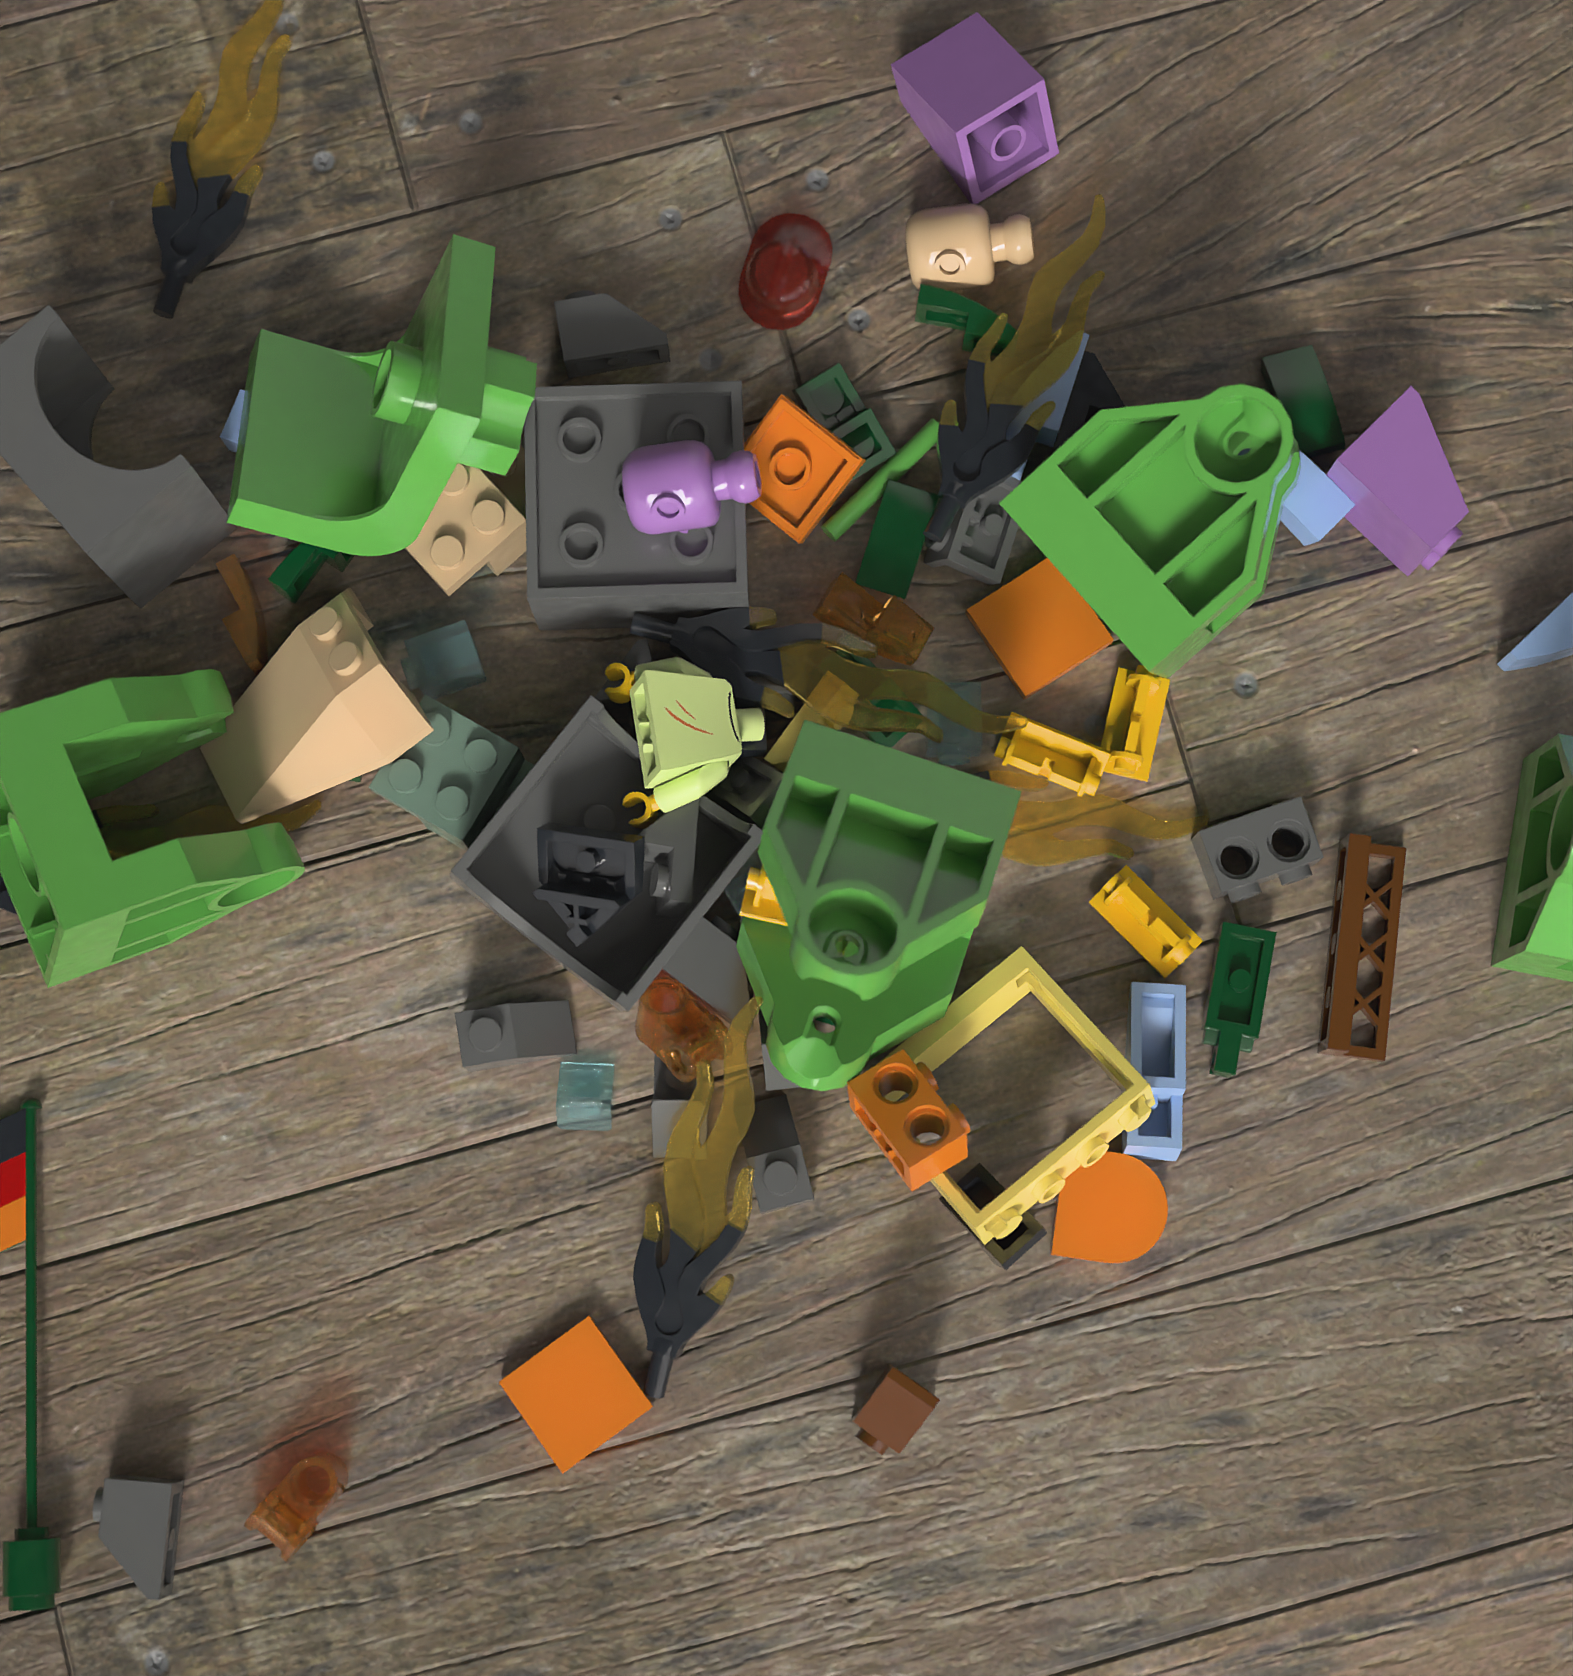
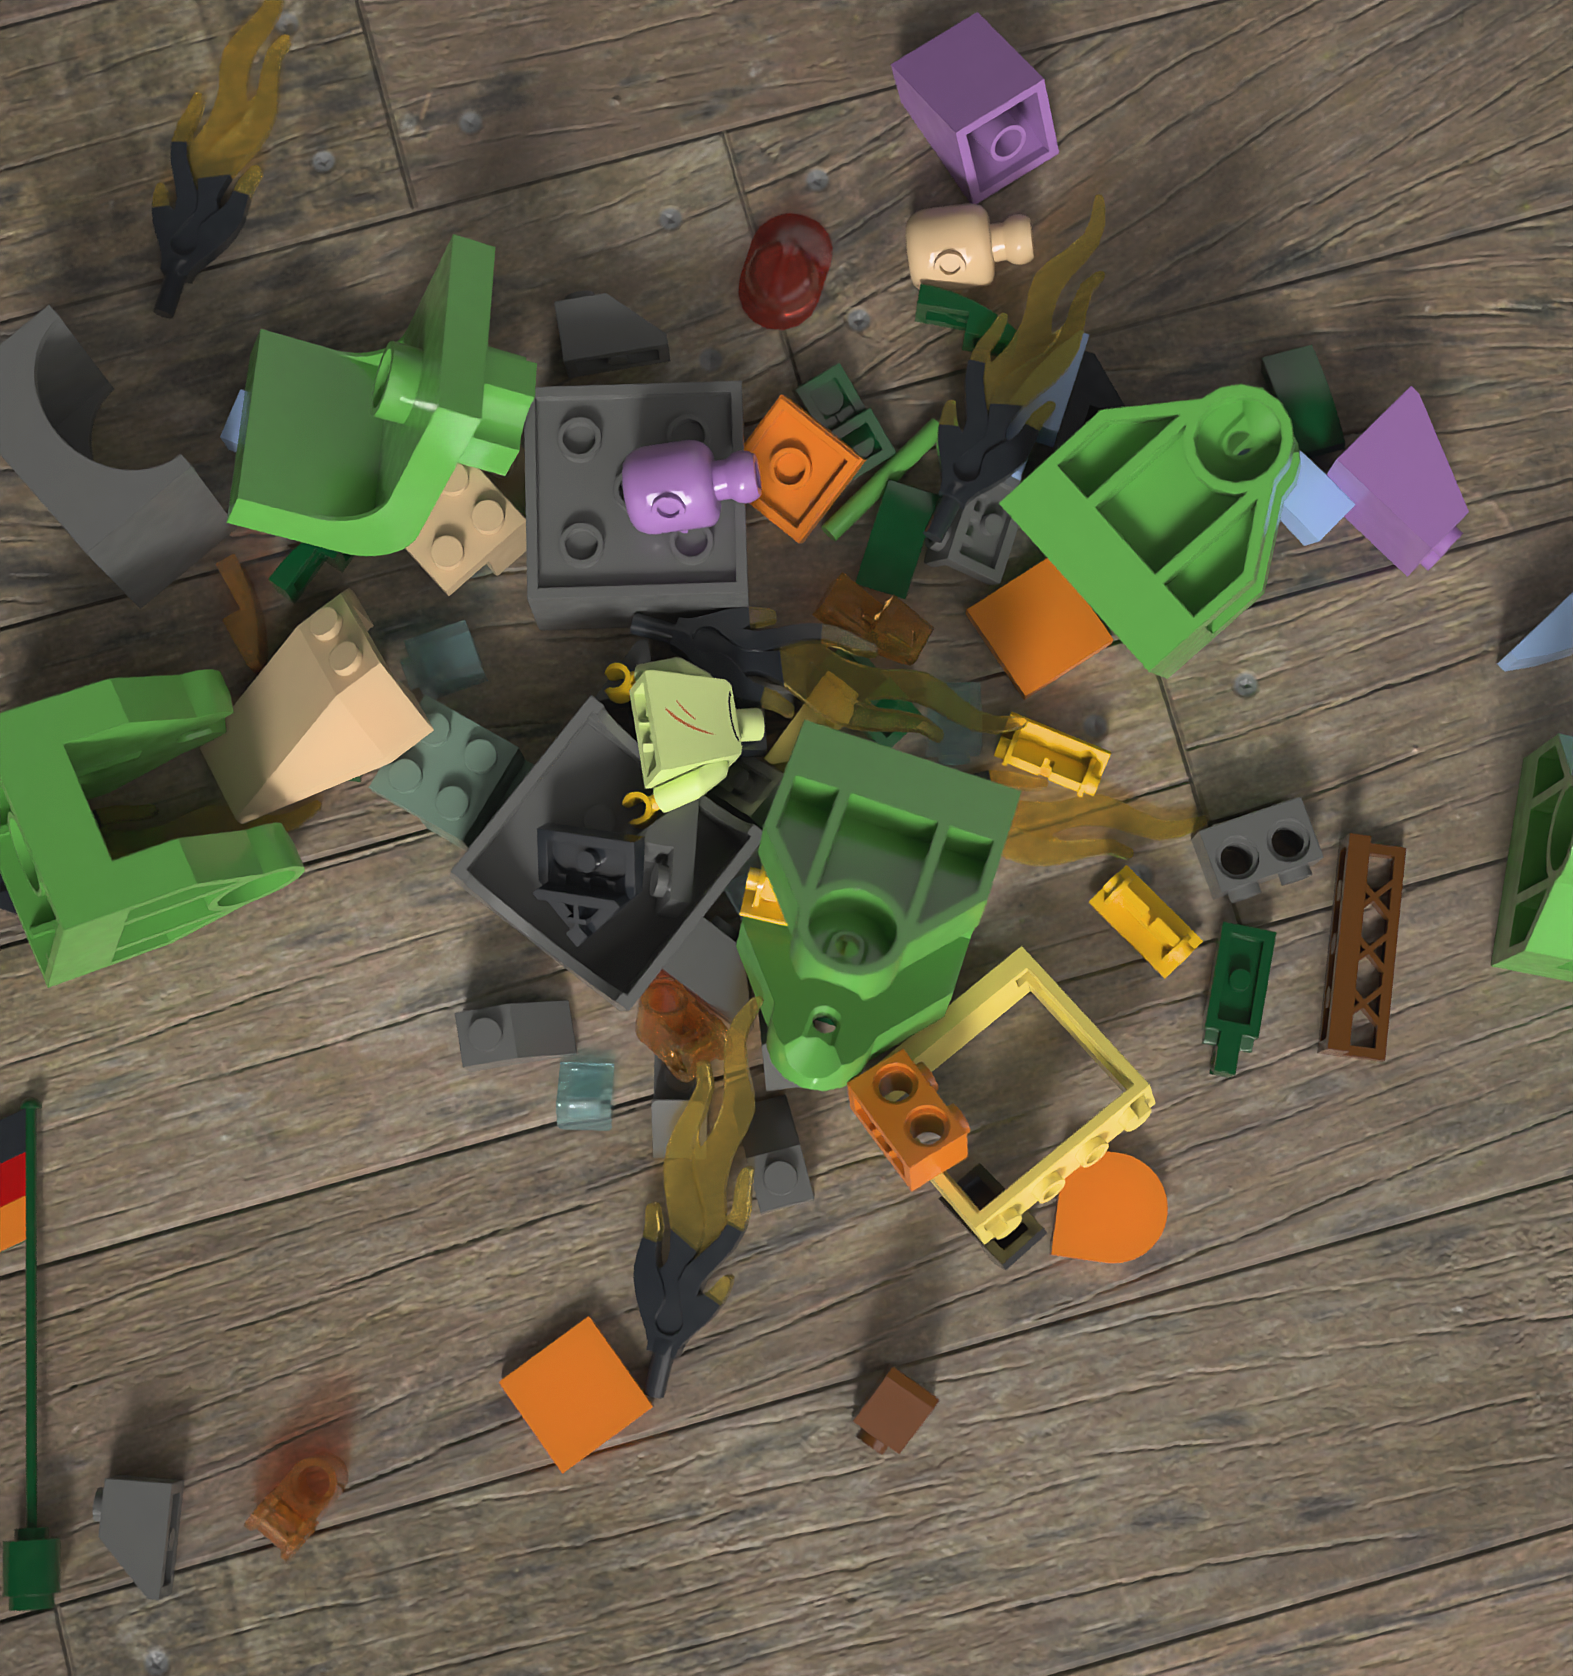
yellow hinge [1100,665,1170,782] -> none
light blue slope [1122,982,1186,1161] -> none

